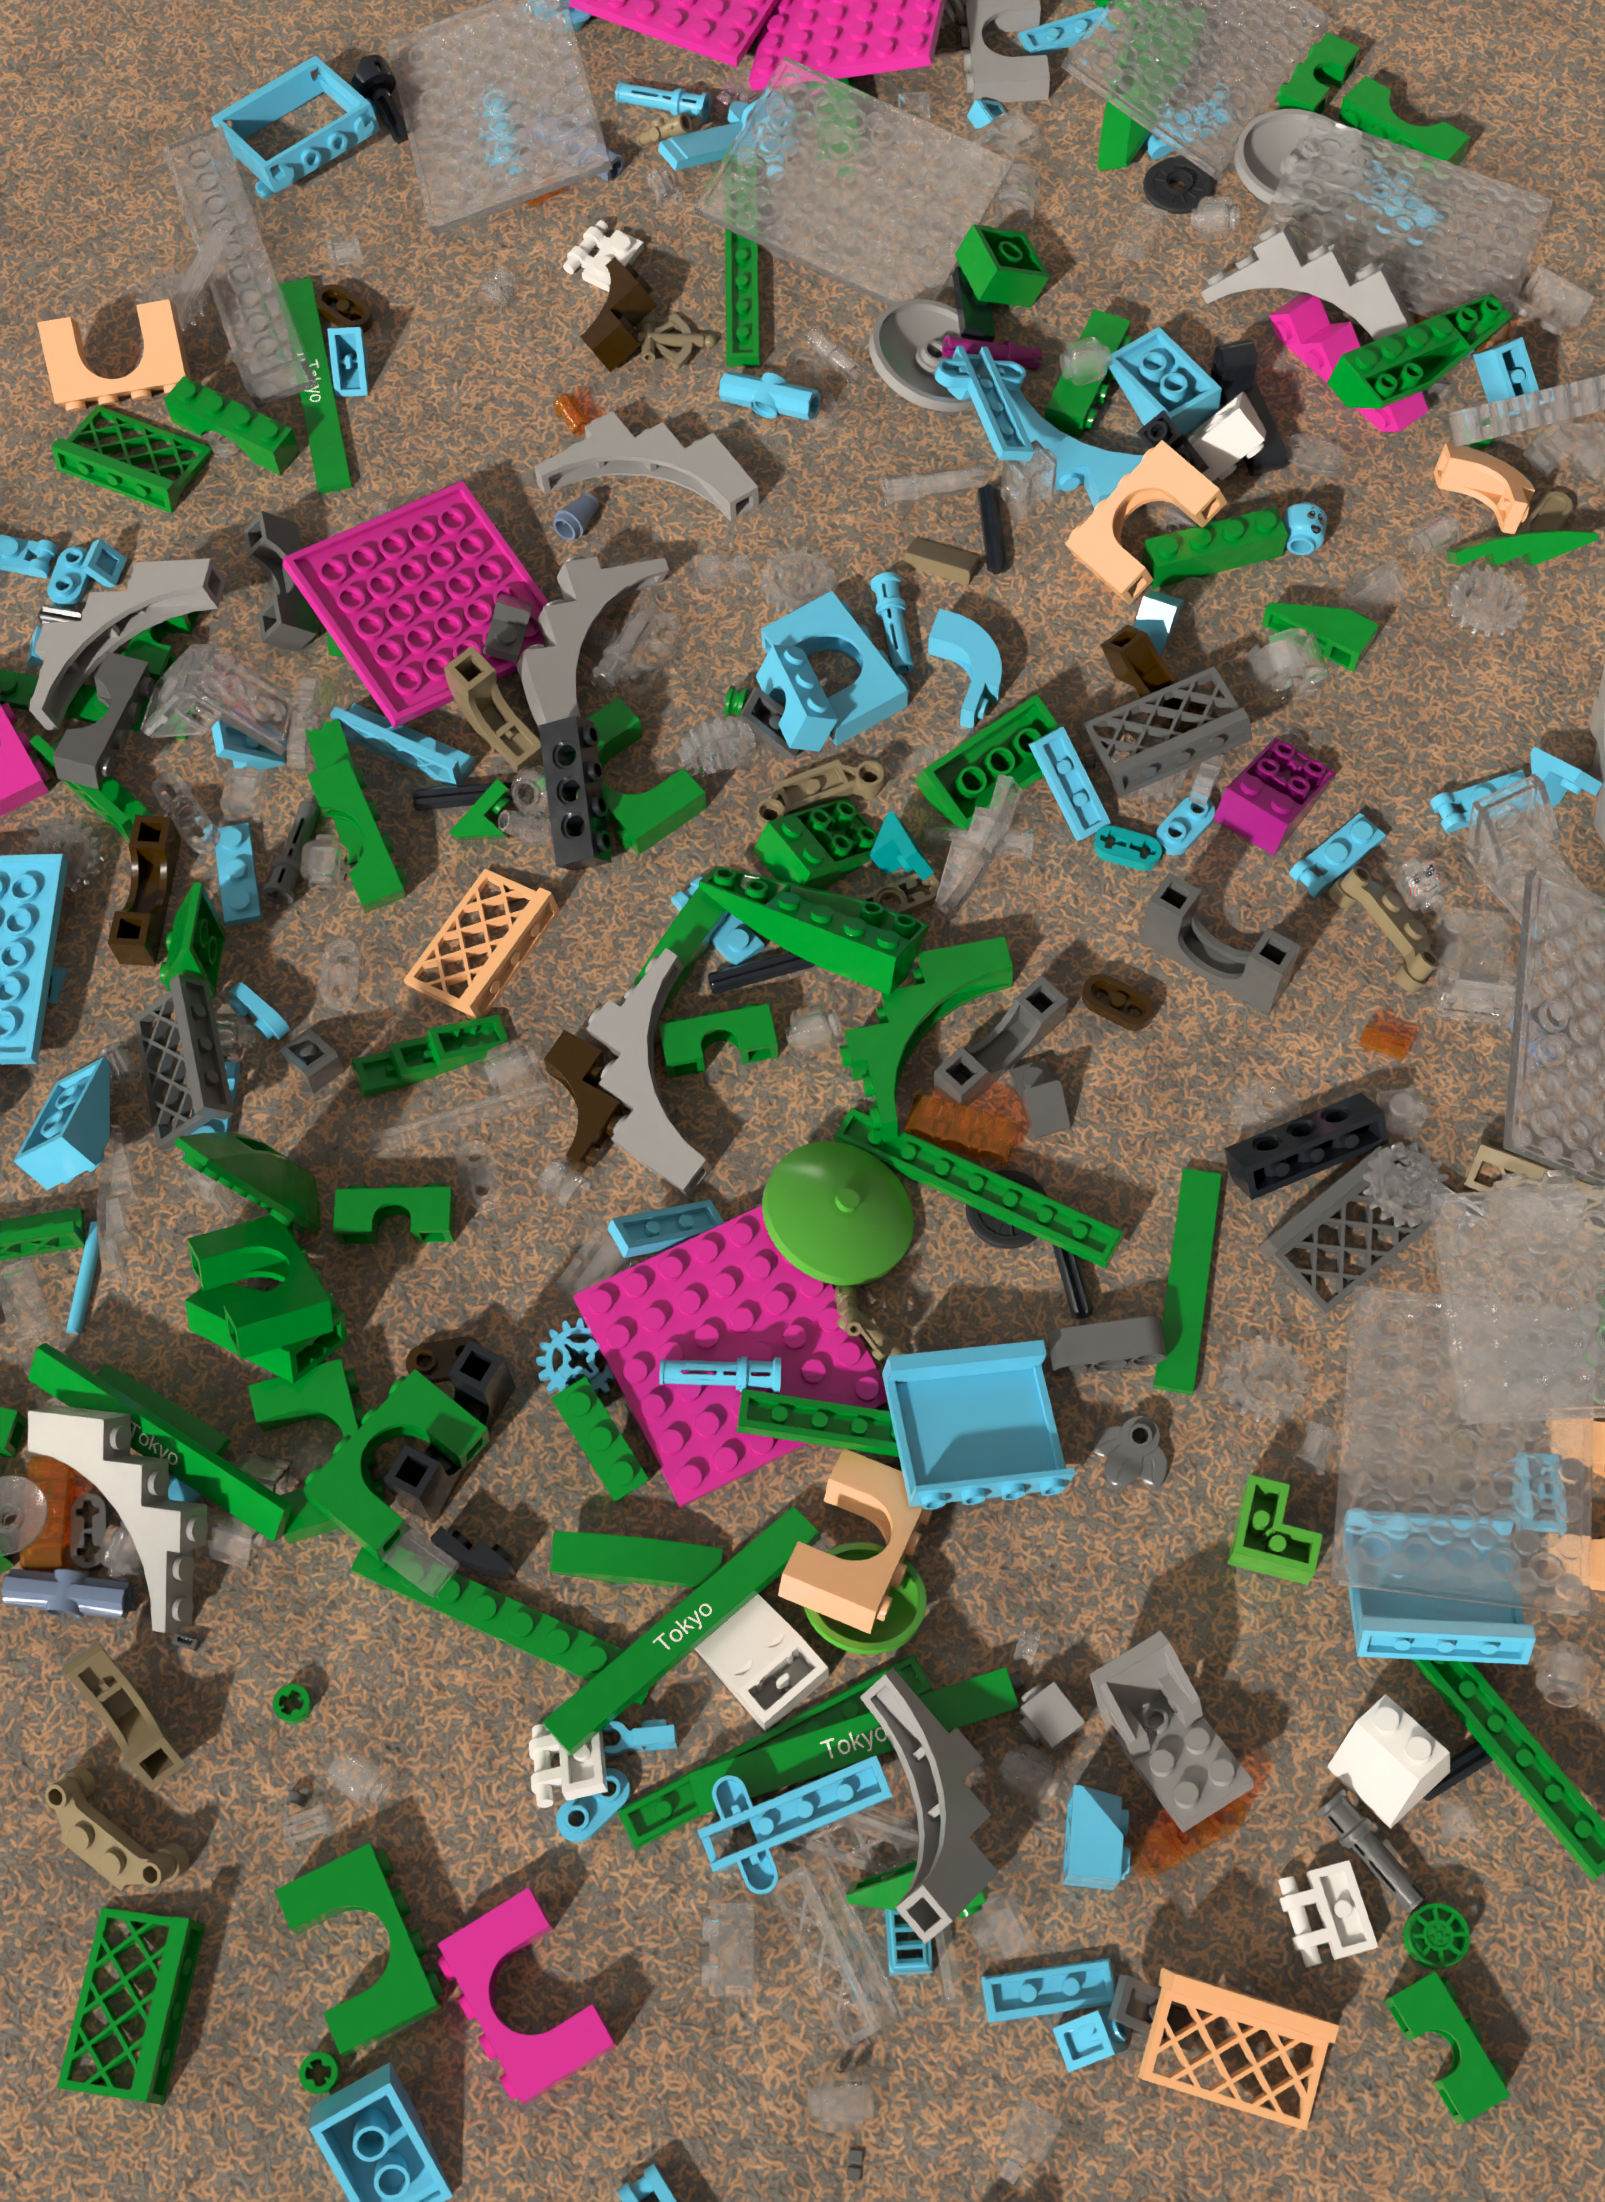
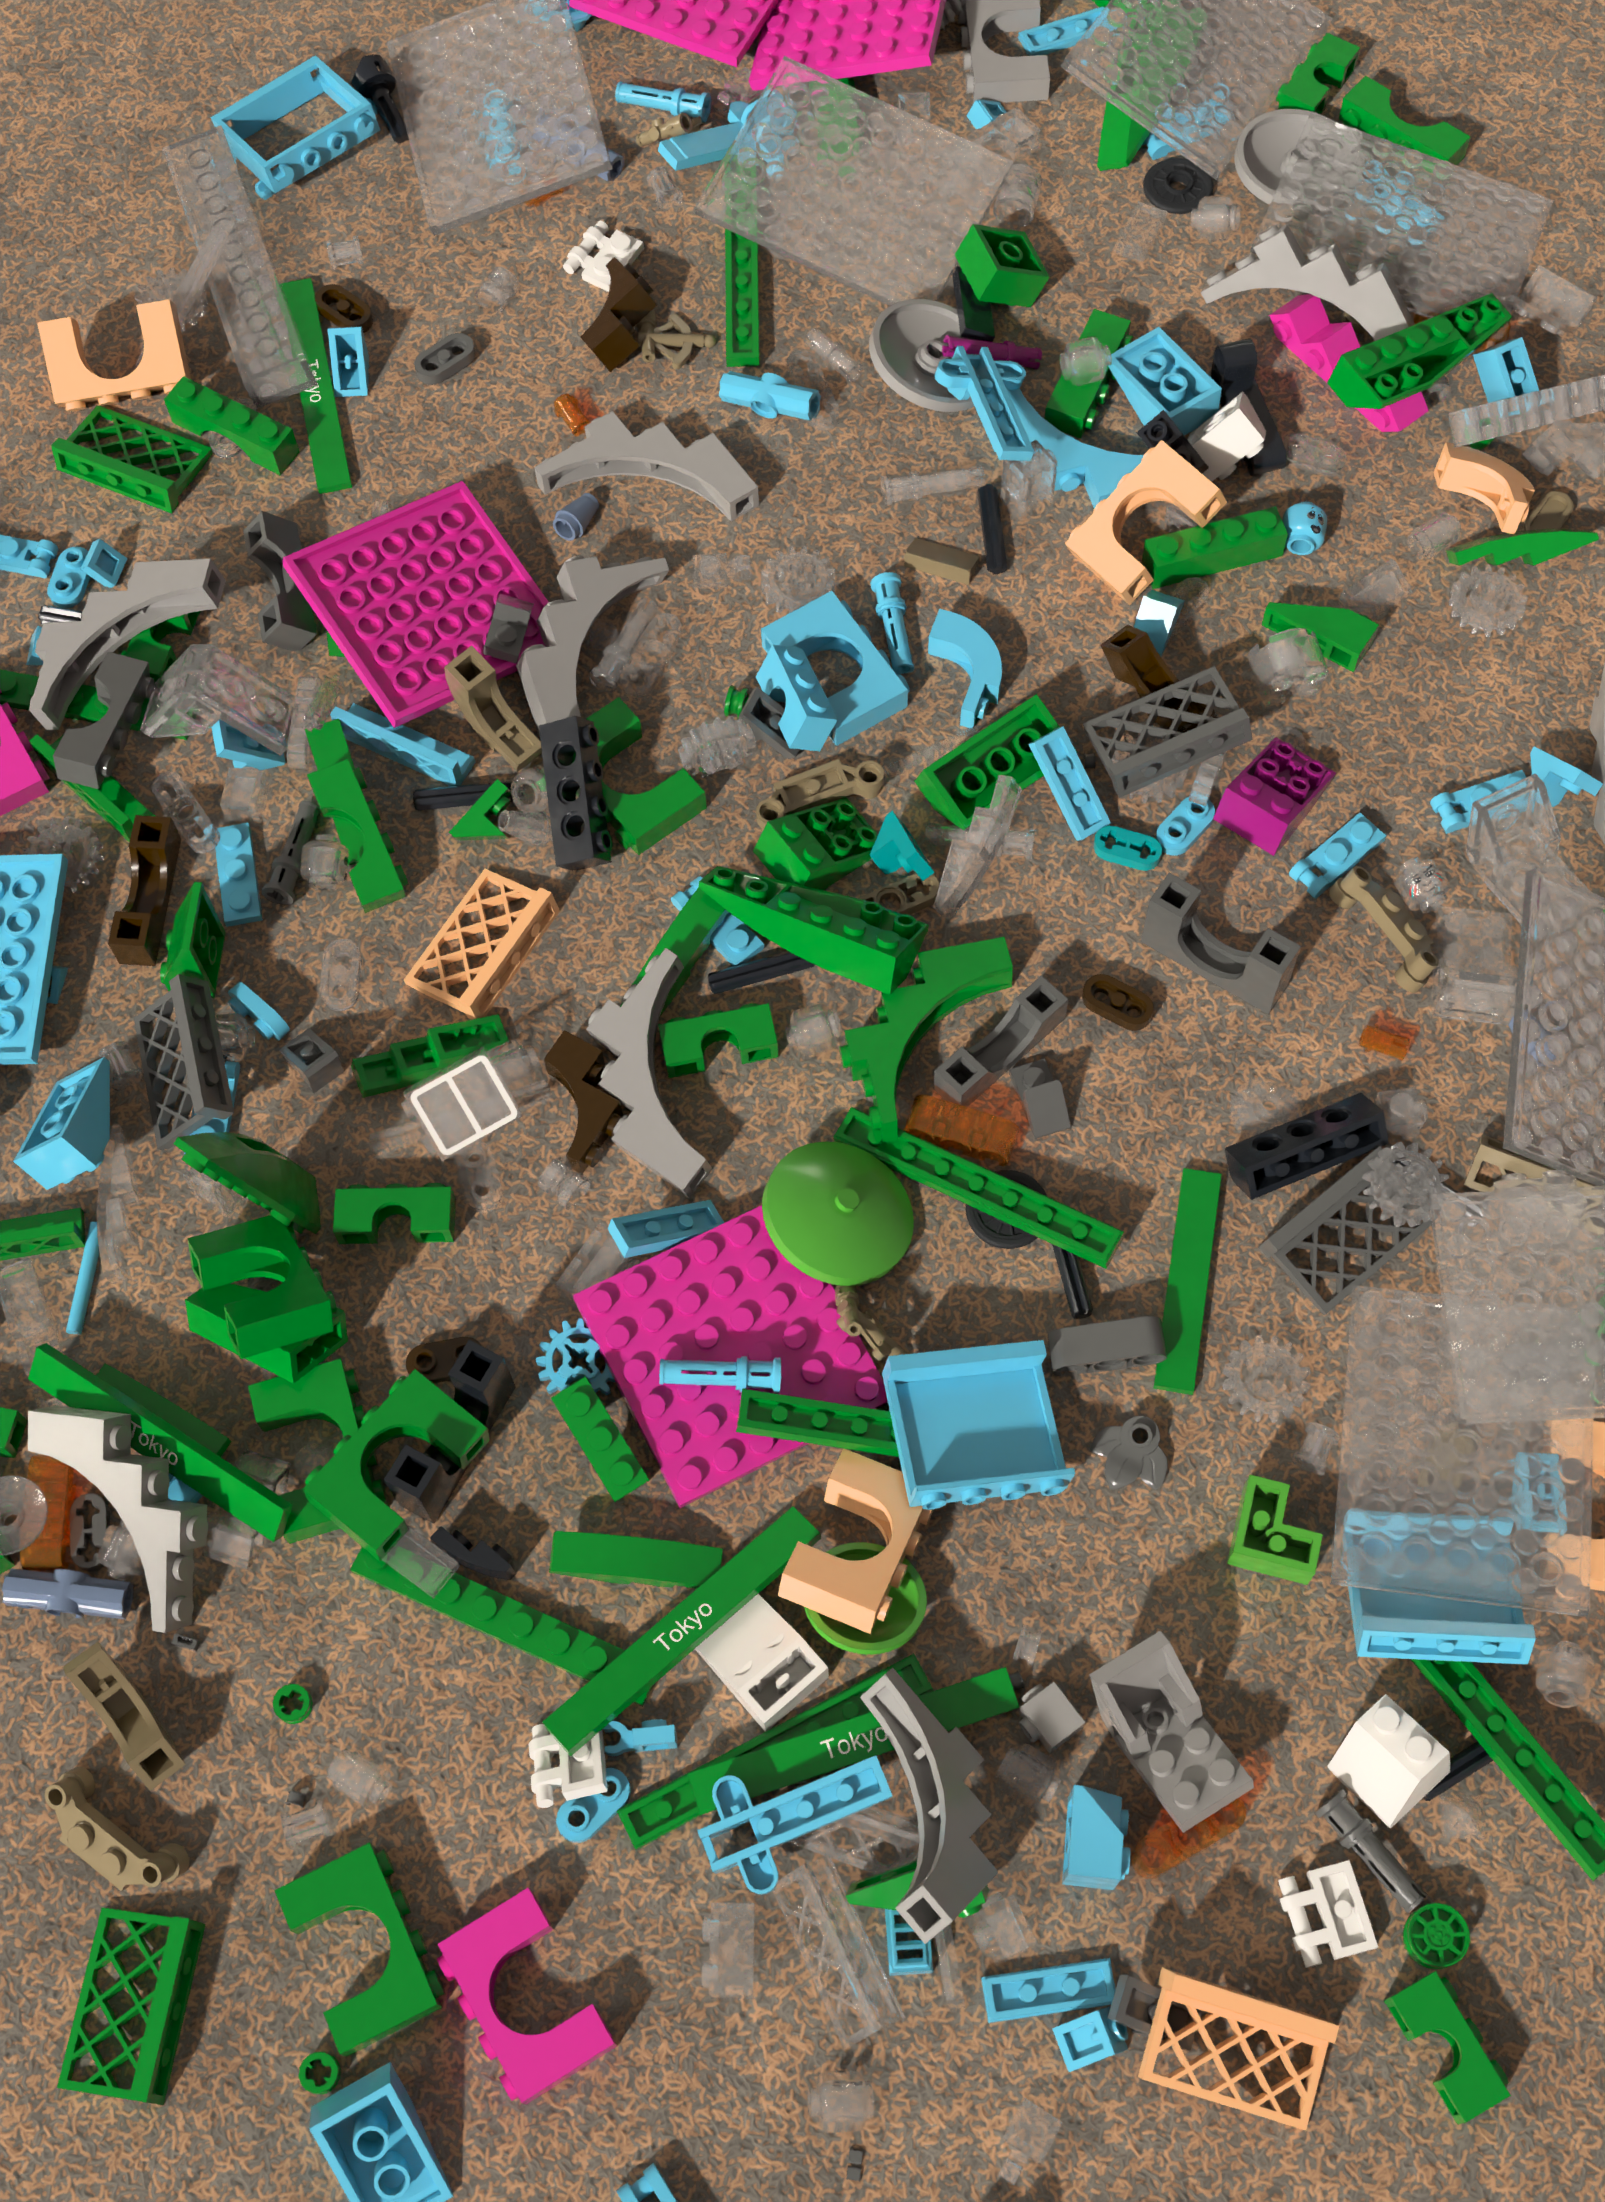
none -> clear brick [401,1046,523,1161]
none -> dark grey plate [414,333,475,385]

